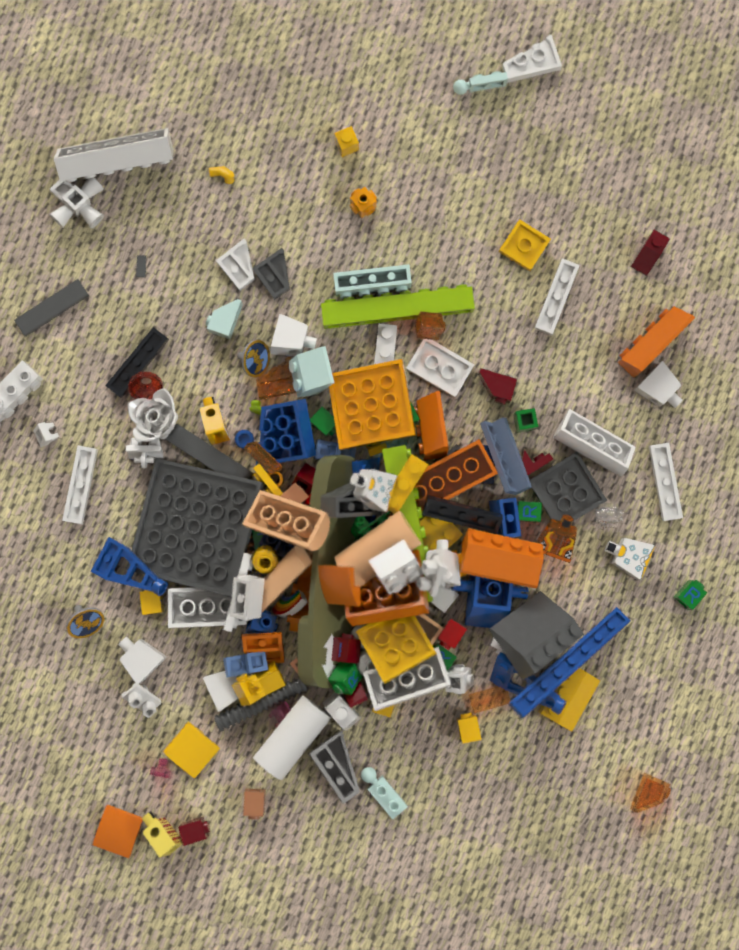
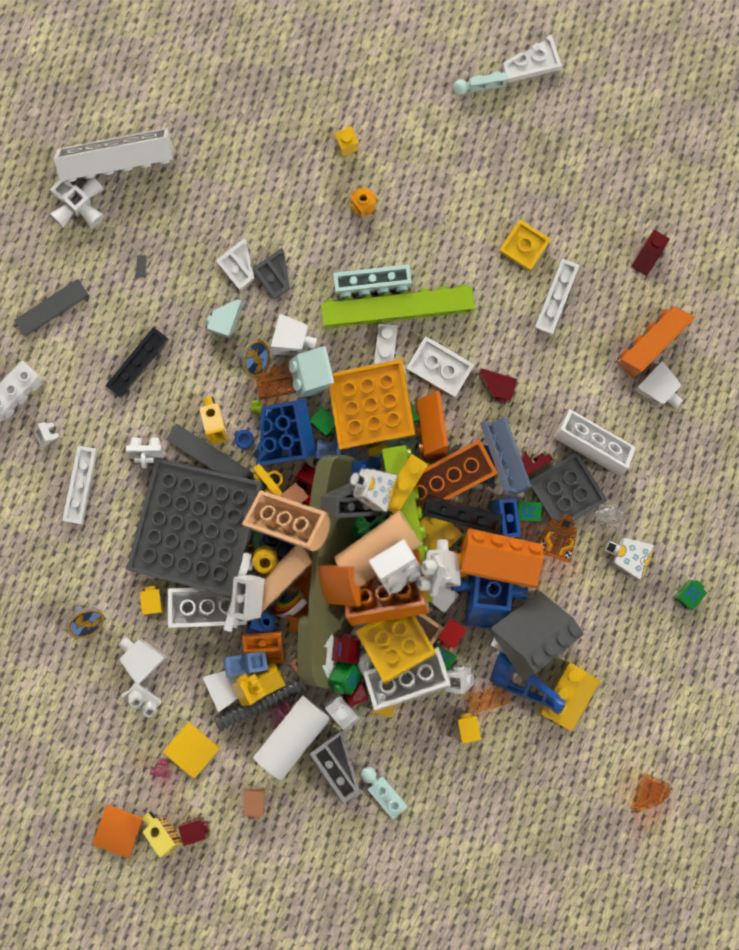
blue plate [91,537,168,596] -> none
clear red piece [128,372,163,399] -> none
white brick [128,388,178,442] -> none
yellow arm [209,166,235,184] -> none
clear orange tile [244,442,283,474] -> none
clear orange brick [415,311,446,340] -> none
blue tile [508,607,630,719] -> none
green brick [513,408,538,433] -> none
white plate [649,443,683,521] -> none

